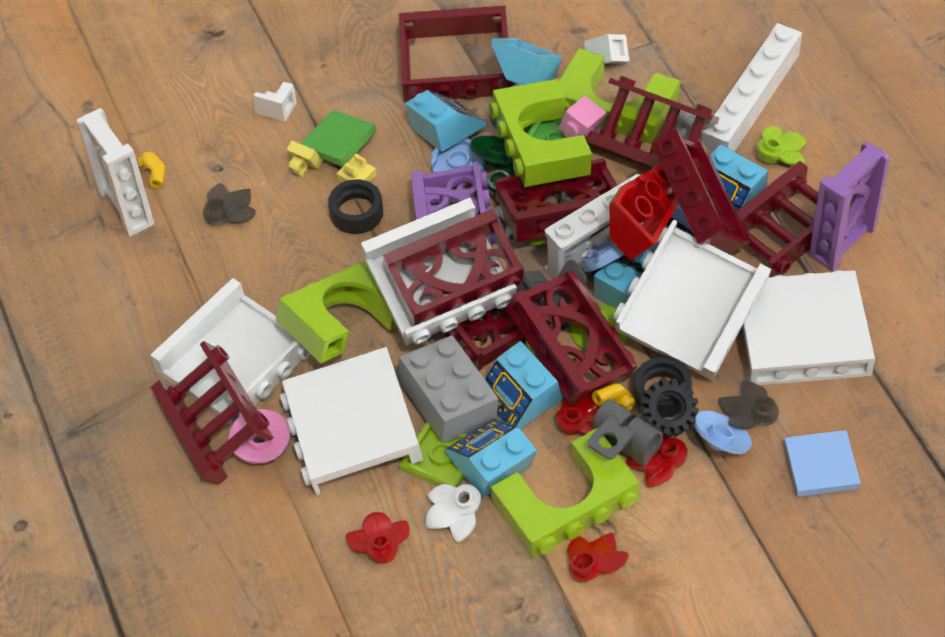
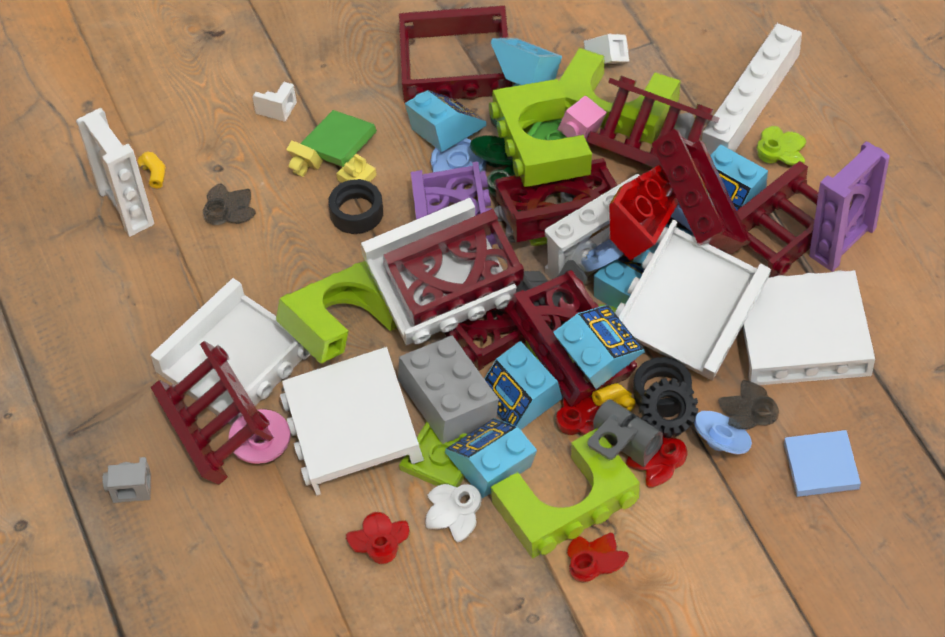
none -> light grey brick [103,457,151,503]
none -> medium azure slope [553,305,645,389]

